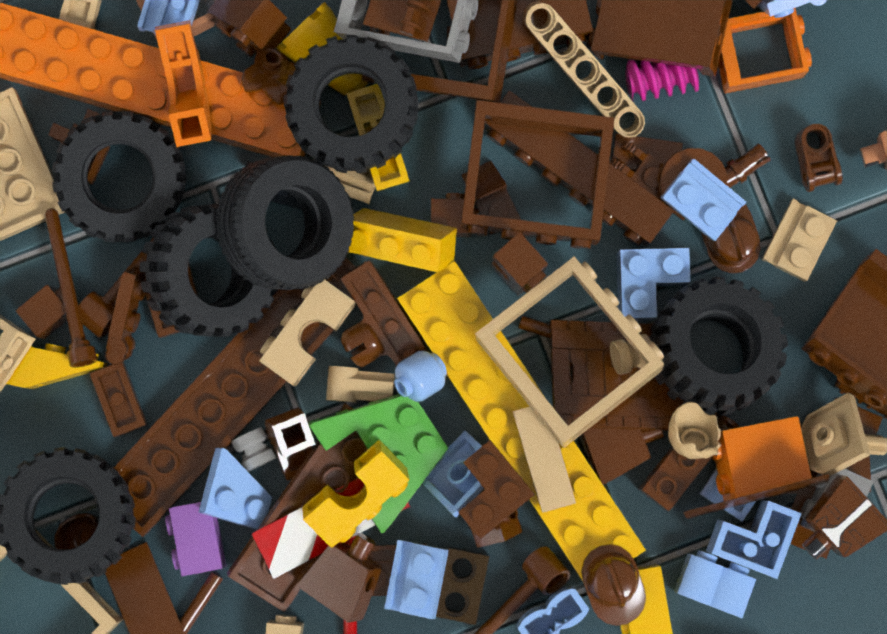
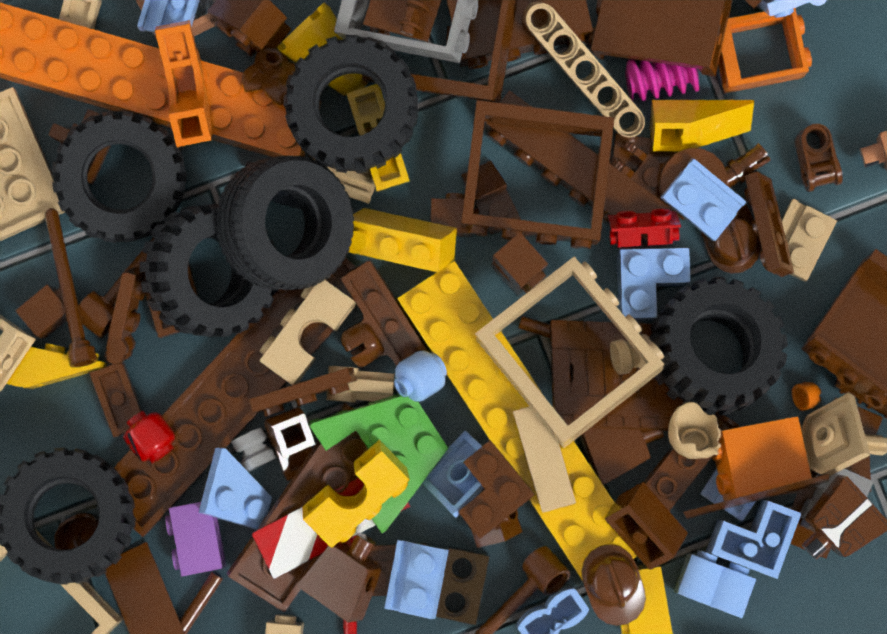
none -> red head [123,411,175,464]
none -> reddish brown plate [249,368,357,417]
none -> reddish brown brick [605,482,688,570]
none -> red hinge [608,208,681,248]
none -> yellow slope [650,100,754,151]
none -> reddish brown plate [745,171,794,277]
none -> orange hinge [792,382,821,411]

